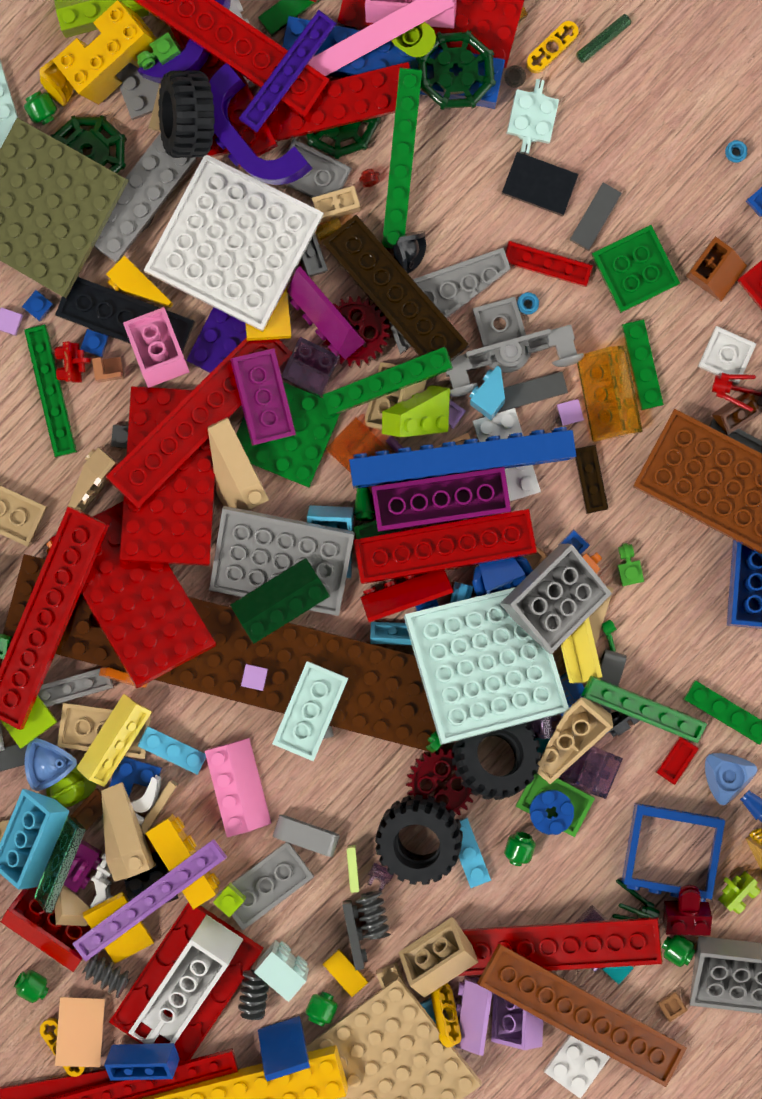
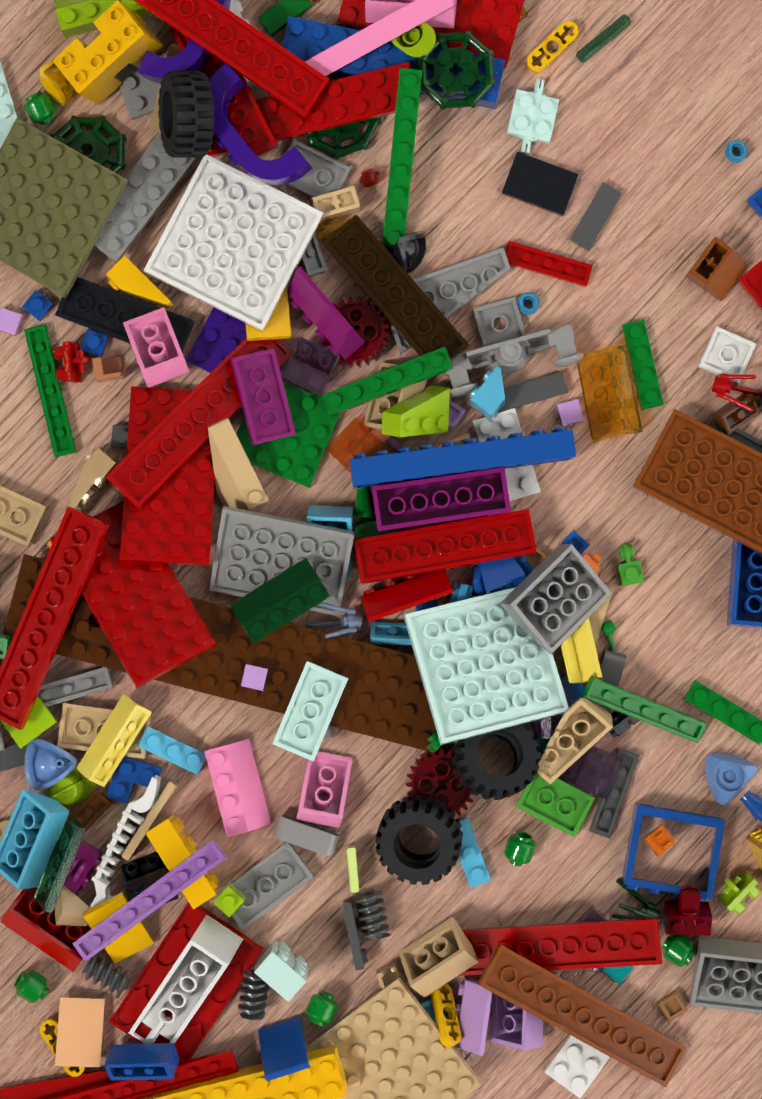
orange tile [99,667,147,688] -> none
tan wedge [101,782,156,882] -> none
bright green plate [137,32,181,70] -> none
dark purple tile [239,10,337,133] -> none
yellow tile [323,949,369,997] -> none
tile [368,863,394,891] -> none
clear smoke plate [504,65,526,88] -> none
blue plate [529,790,574,835] -> none
dark brown tile [575,445,608,514] -> none
green plate [591,225,681,314] -> none
red tile [656,736,699,785] -> none
none -> bright pink slope [296,751,353,828]
none -> sand blue plant [305,602,362,638]
none -> dark grey tile [589,747,640,838]
none -> orange tile [643,825,676,856]

